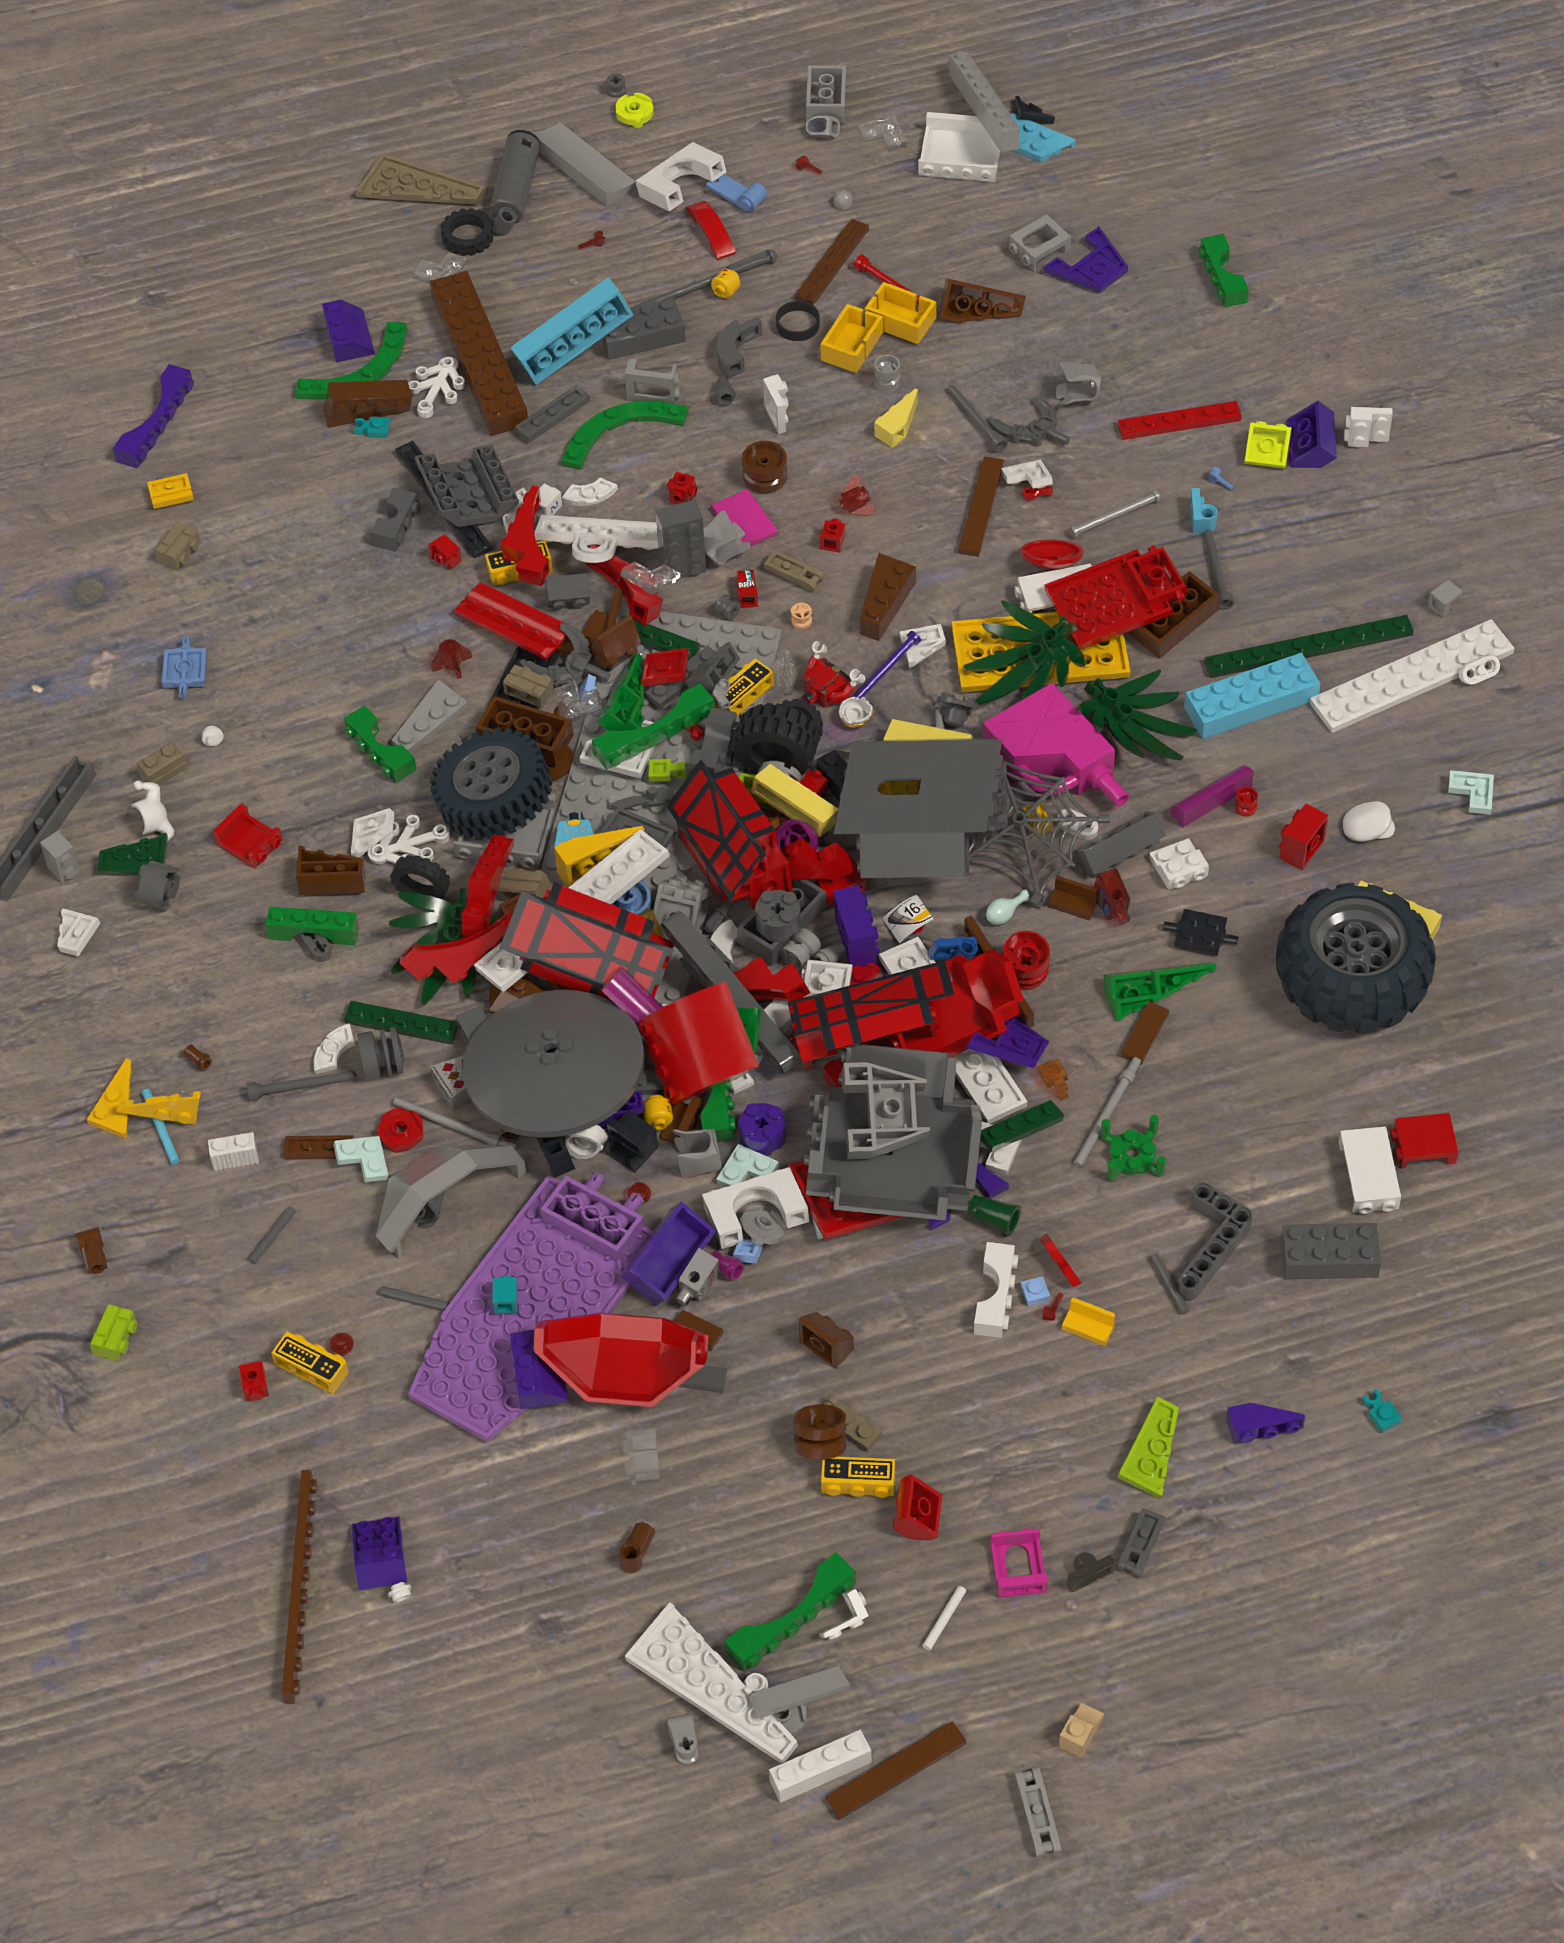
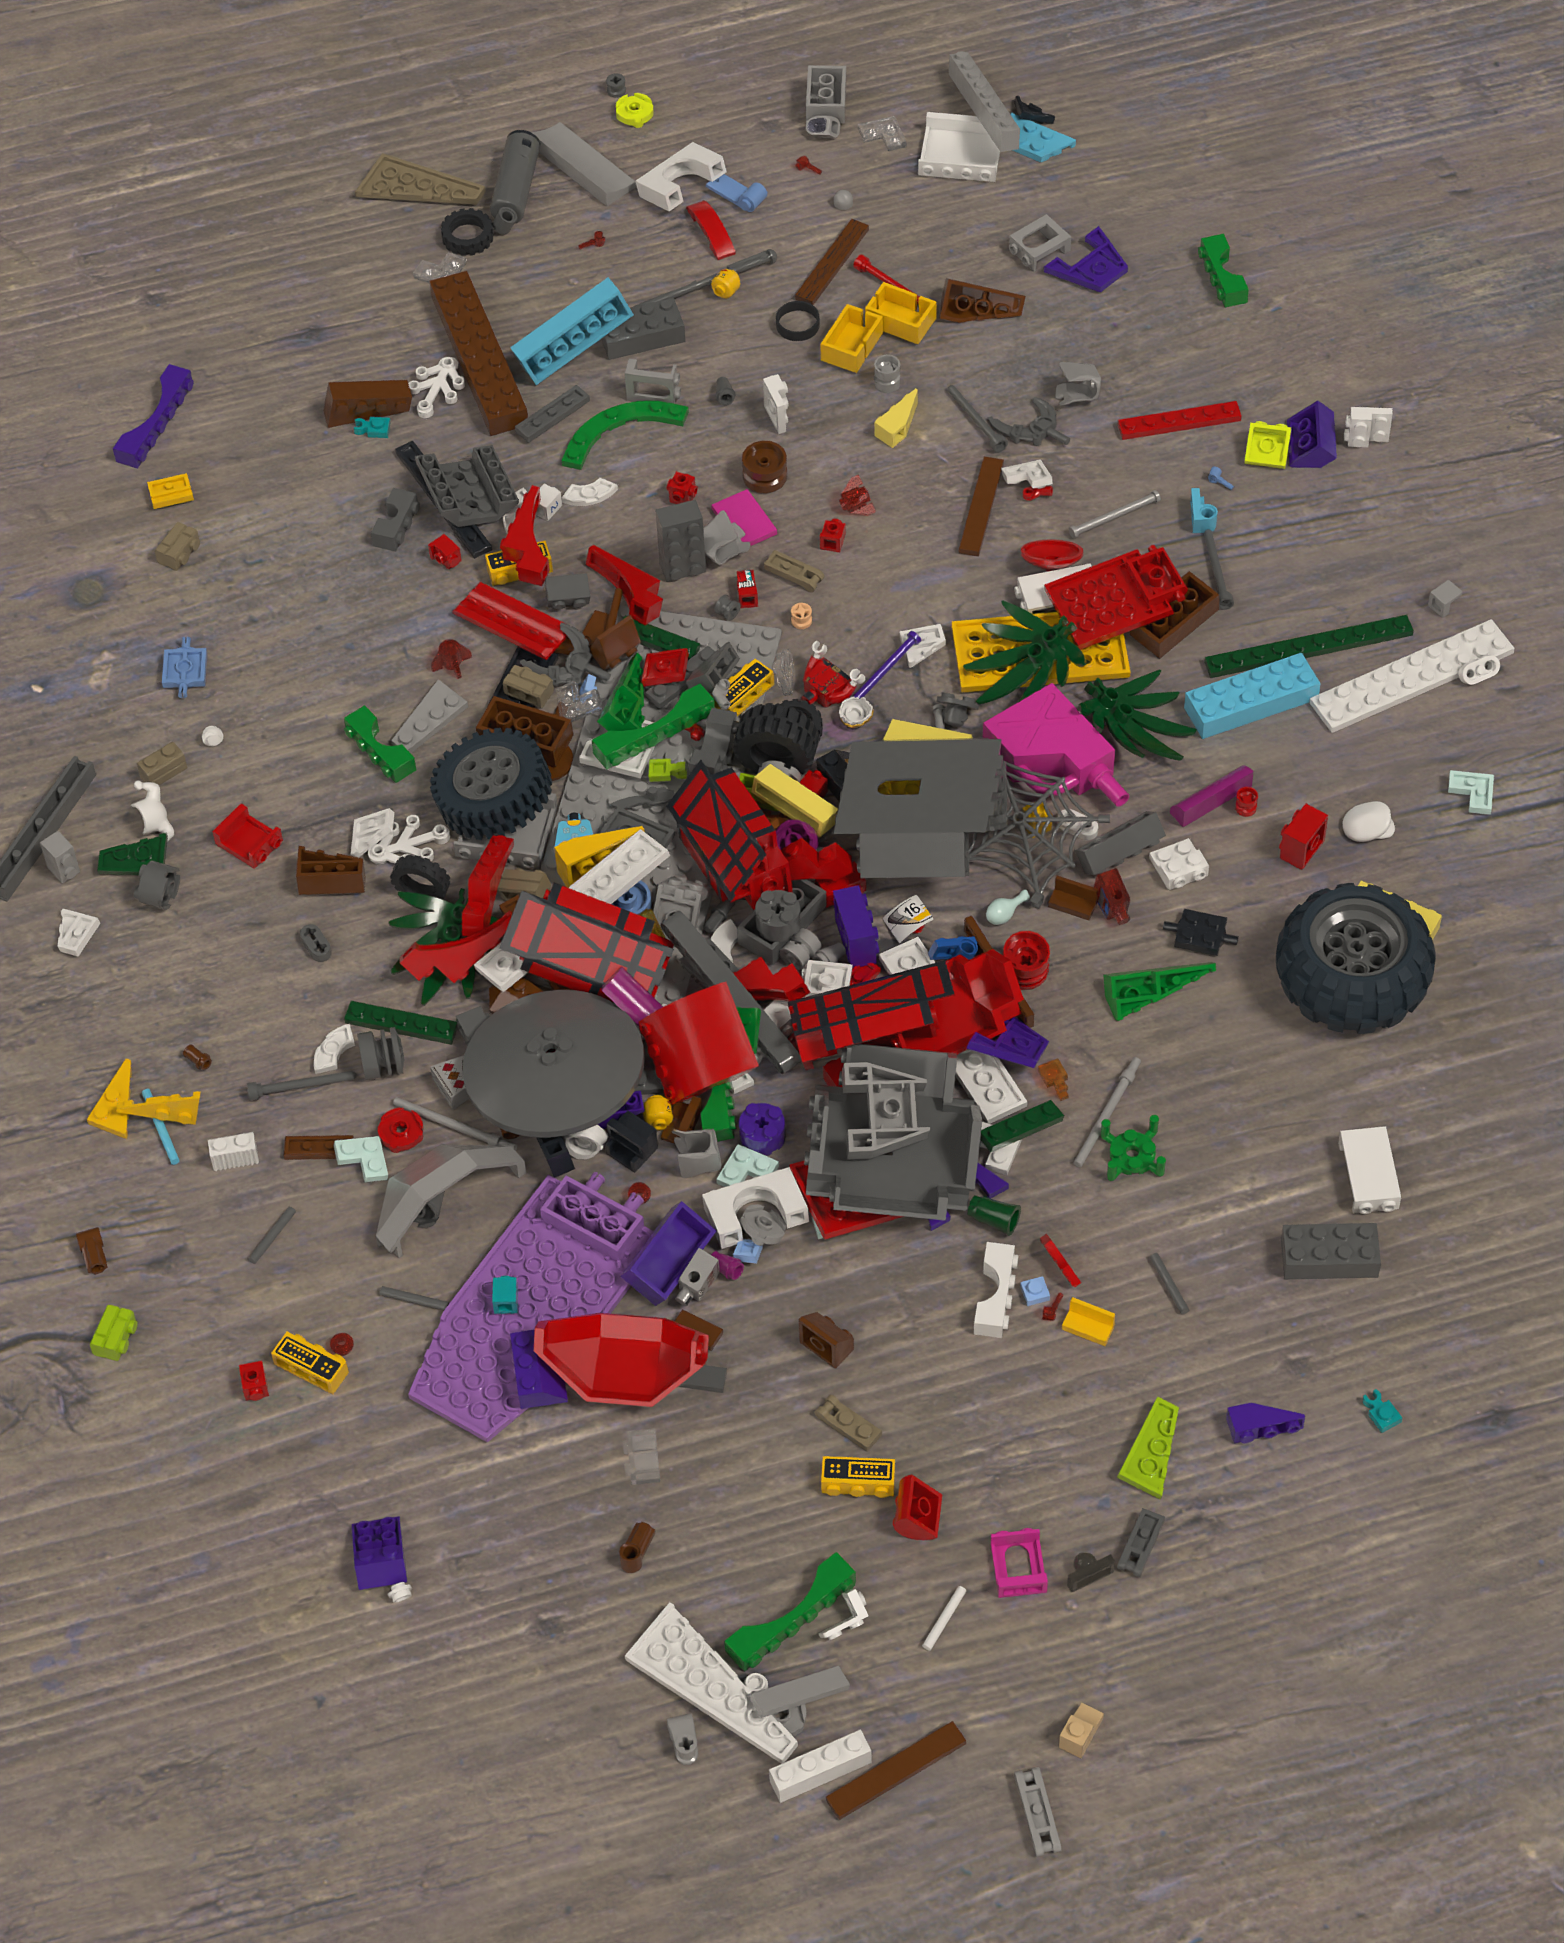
green arch [265,906,359,946] -> none
reddish brown plate [282,1470,317,1704] -> none
green plate [295,322,407,400] -> none
dark purple slope [322,300,375,362] -> none
white plate [535,515,658,563] -> none
clear plate [621,562,680,594] -> none
dark grey arch [717,317,762,379] -> none
reddish brown wheel [794,1404,847,1460] -> none
reddish brown wedge [860,553,916,641] -> none
reddish brown tile [1121,1002,1169,1065] -> none
dark grey beam [1178,1182,1252,1301] -> none
red panel [1390,1113,1459,1168] -> none

